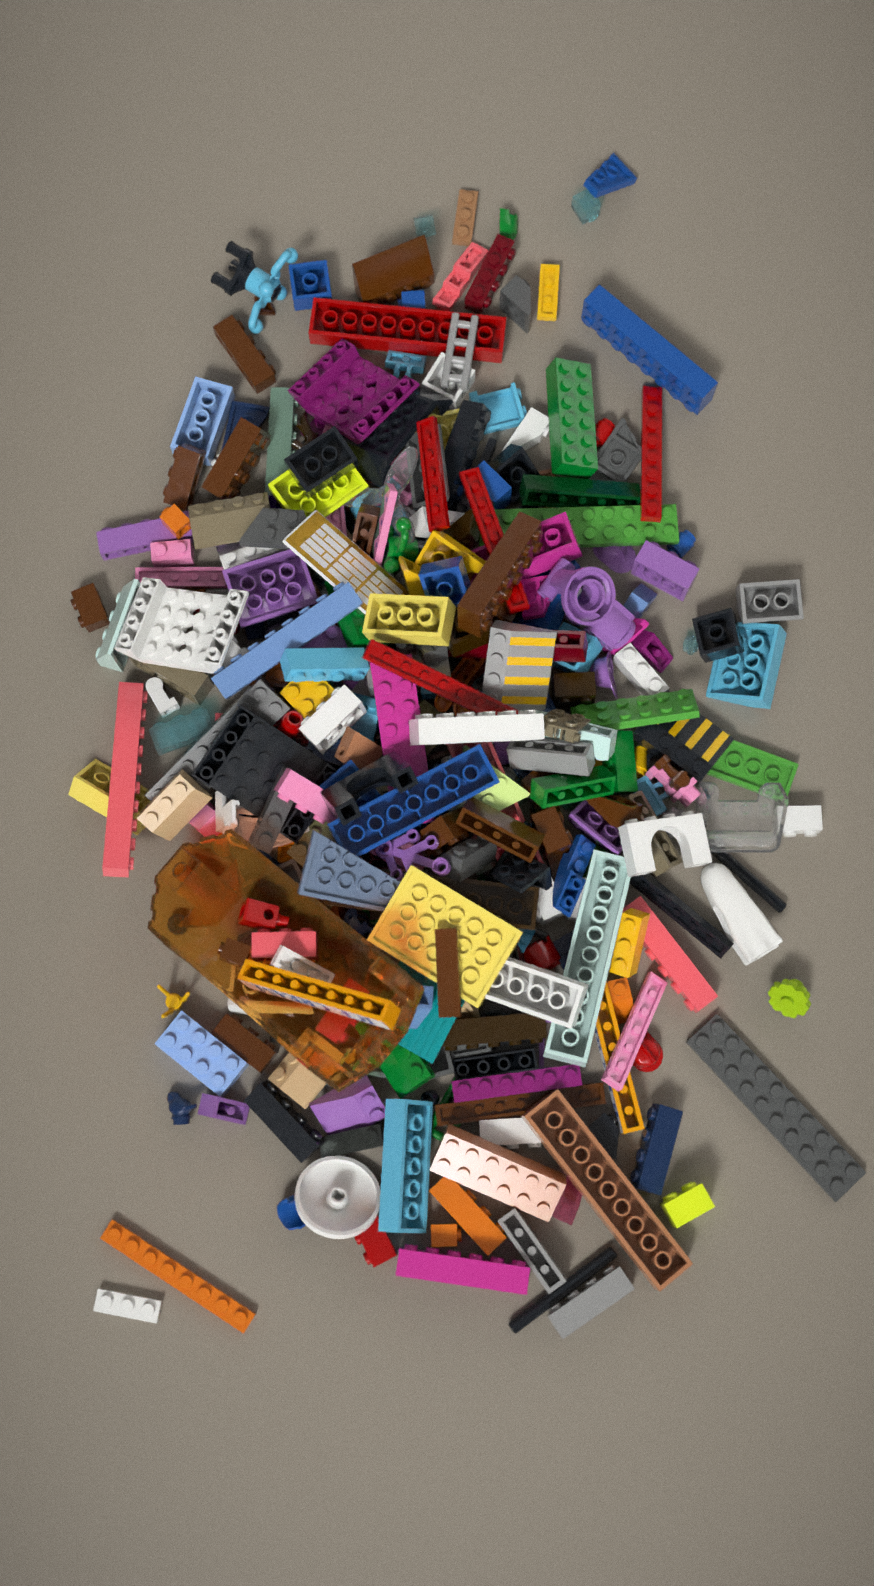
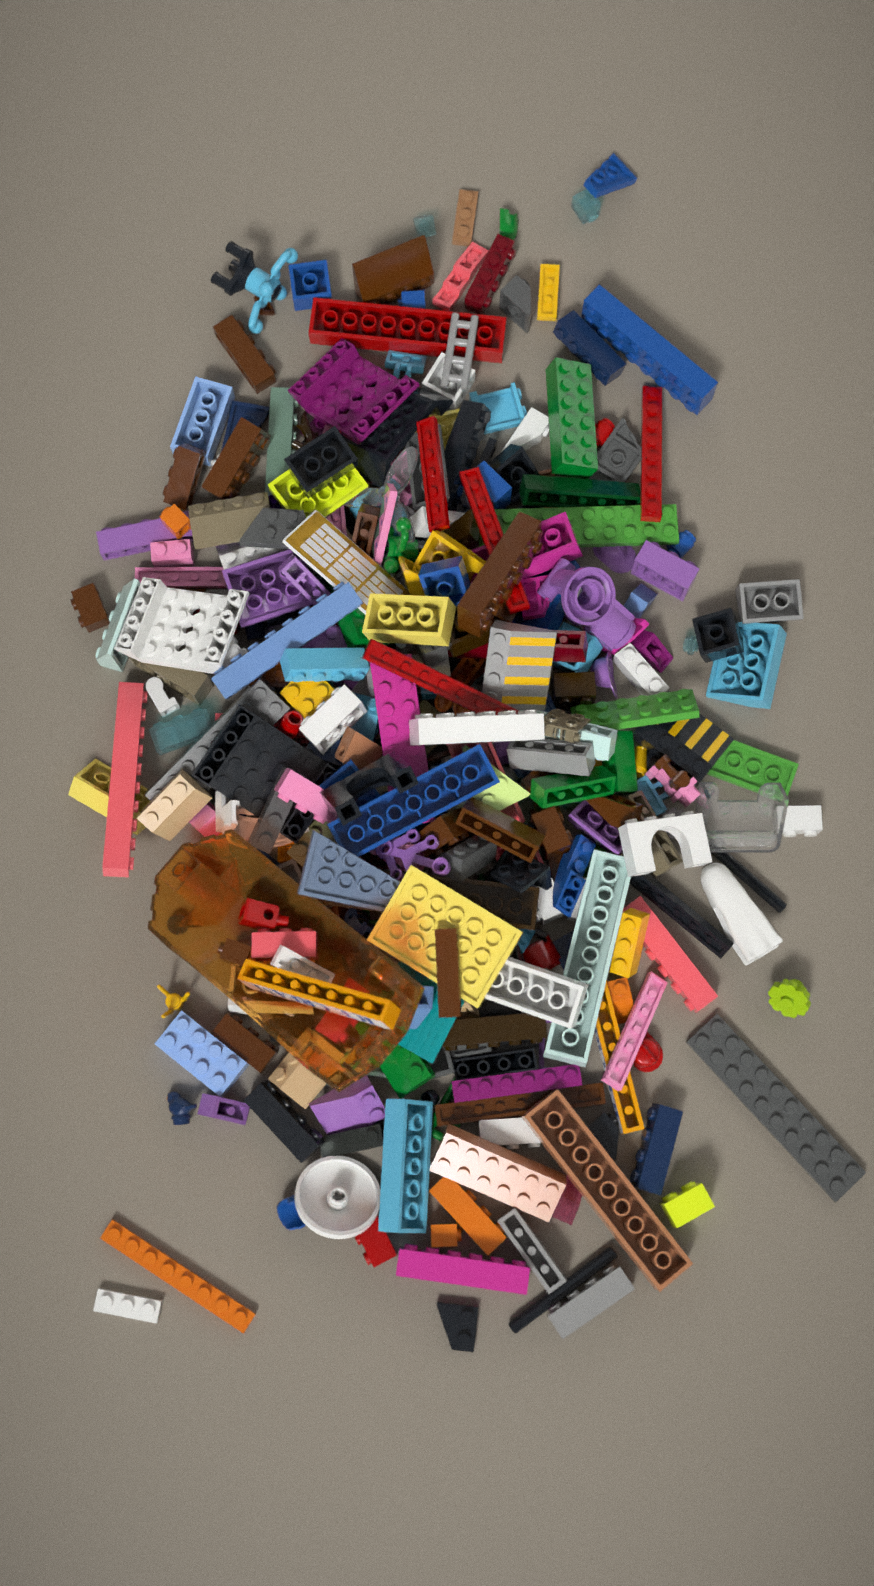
none -> medium lavender slope [278,554,331,606]
none -> black wing [437,1302,478,1353]
none -> dark blue brick [553,310,627,386]

